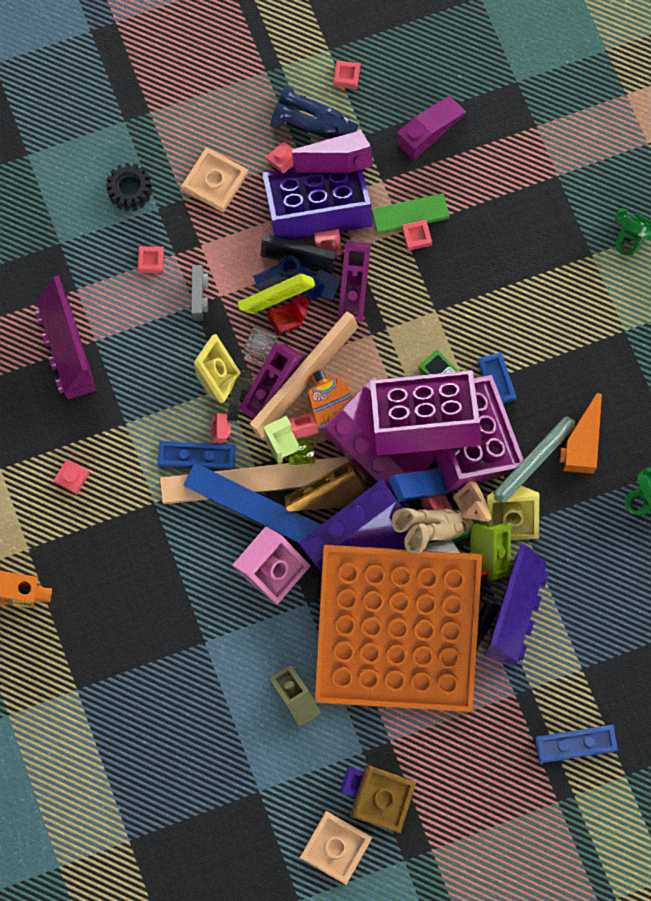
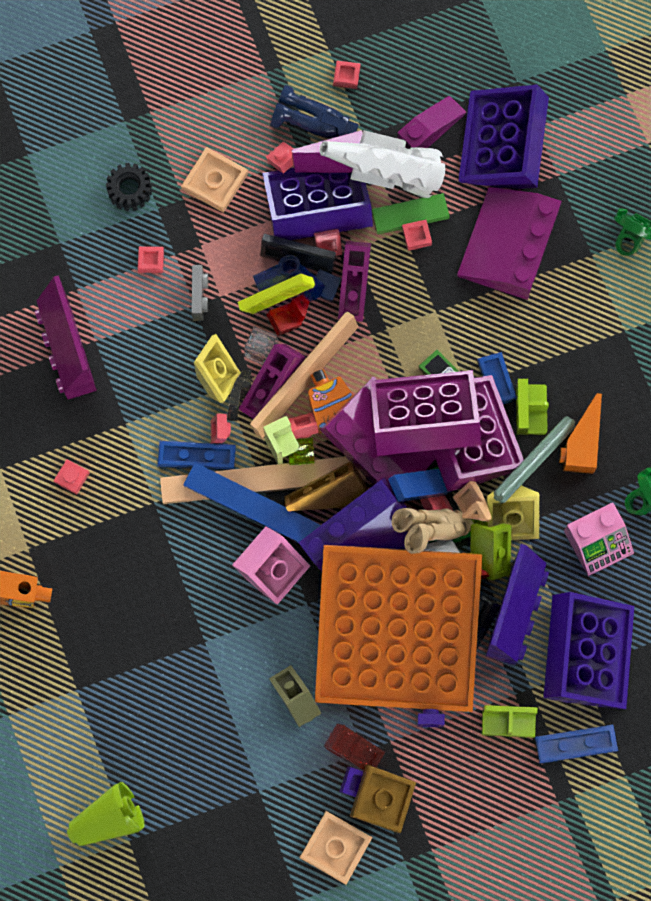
none -> lime cone [67,782,145,846]
none -> white piece [320,130,445,198]
none -> clear red plate [323,723,385,771]
none -> dark purple plate [417,709,445,728]
none -> magenta slope [457,187,562,300]
none -> dark purple slope [458,85,549,189]
none -> lime panel [482,705,538,738]
none -> lime panel [516,379,549,435]
none -> dark purple slope [543,592,634,709]
none -> bright pink slope [564,502,634,576]

